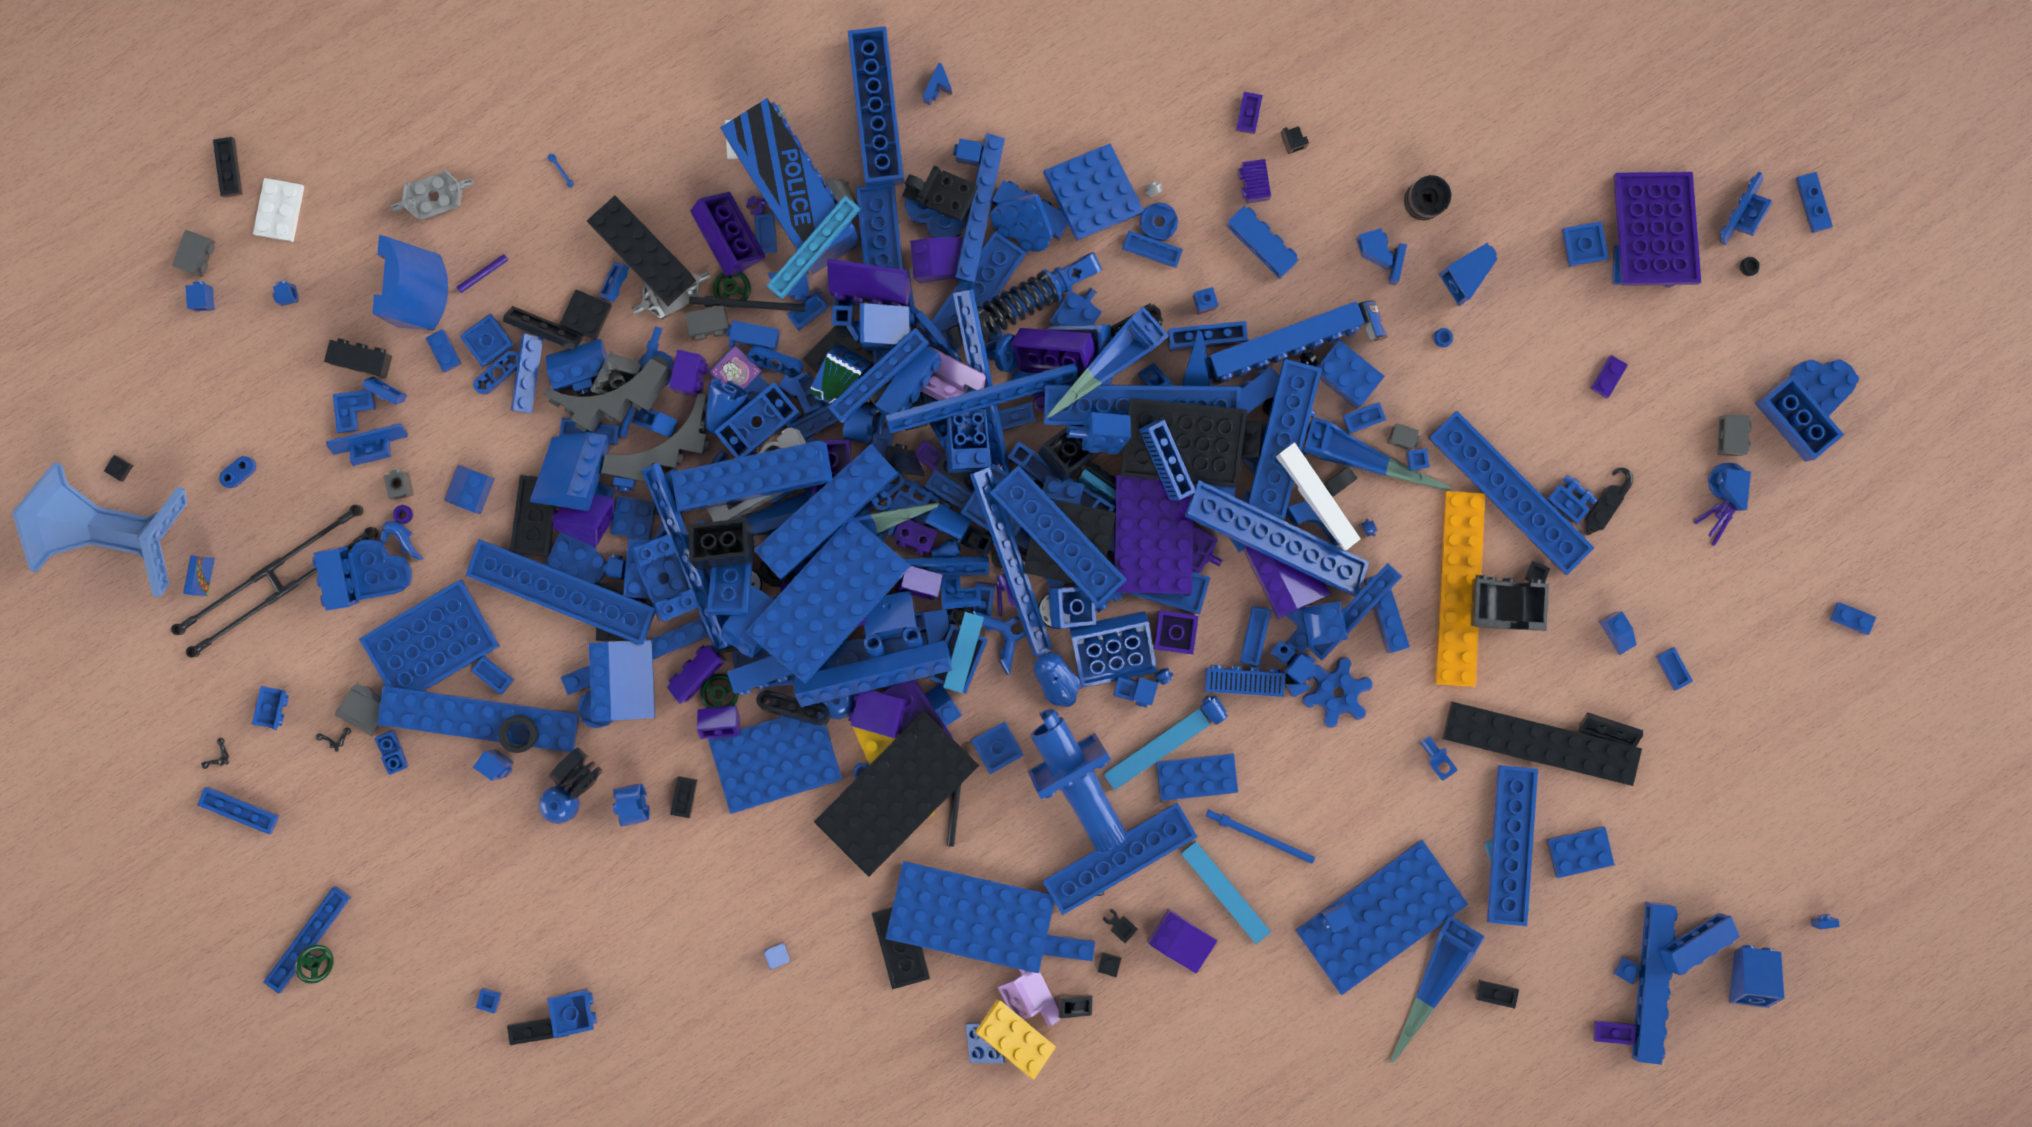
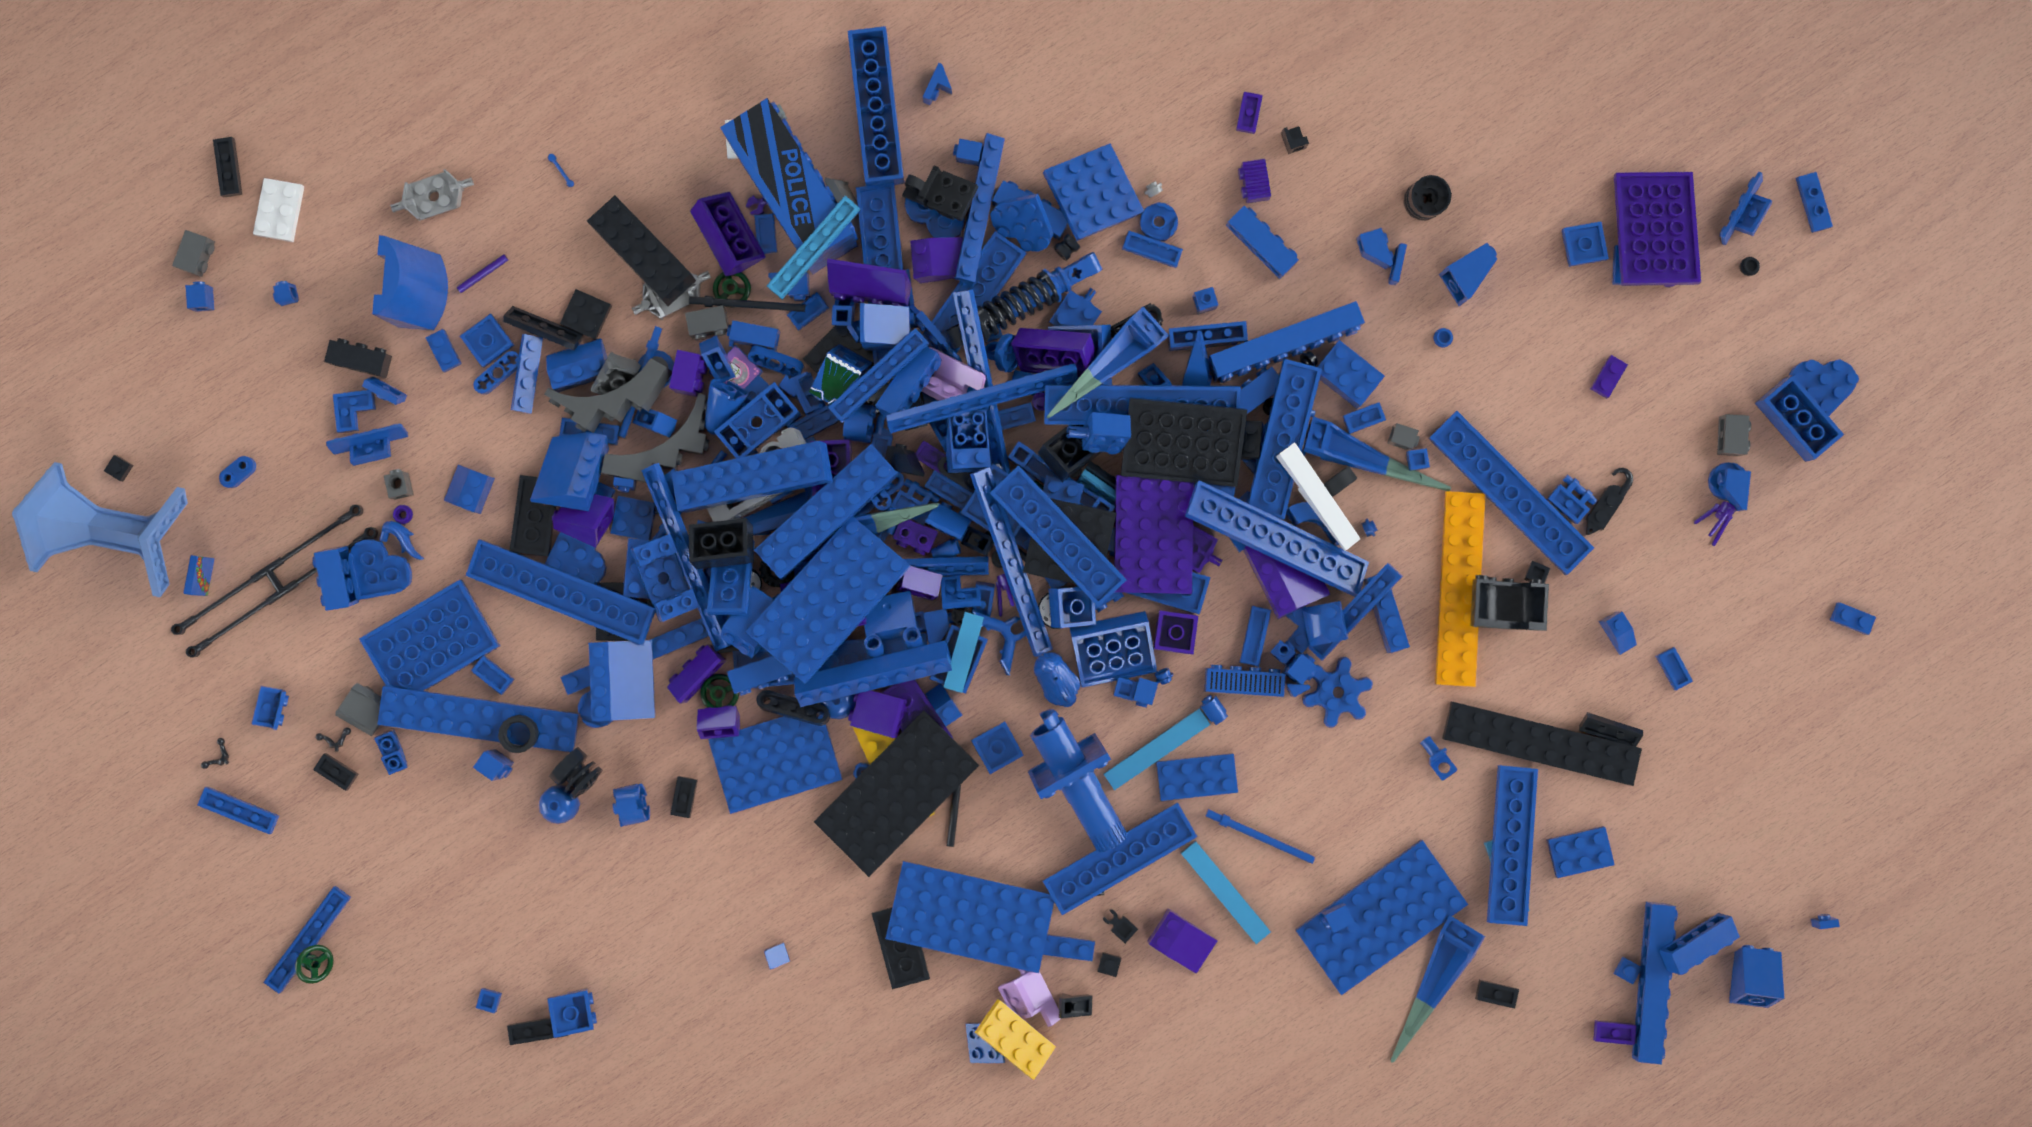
blue plate [572,379,595,396] -> none
blue plate [598,261,630,302] -> none
blue plate [603,554,626,580] -> none
blue brick [1139,420,1196,500] -> none
slope [1358,300,1388,341] -> none
none -> black plate [313,753,359,791]
none -> blue slope [699,335,736,383]
none -> black wheel [1054,234,1081,261]

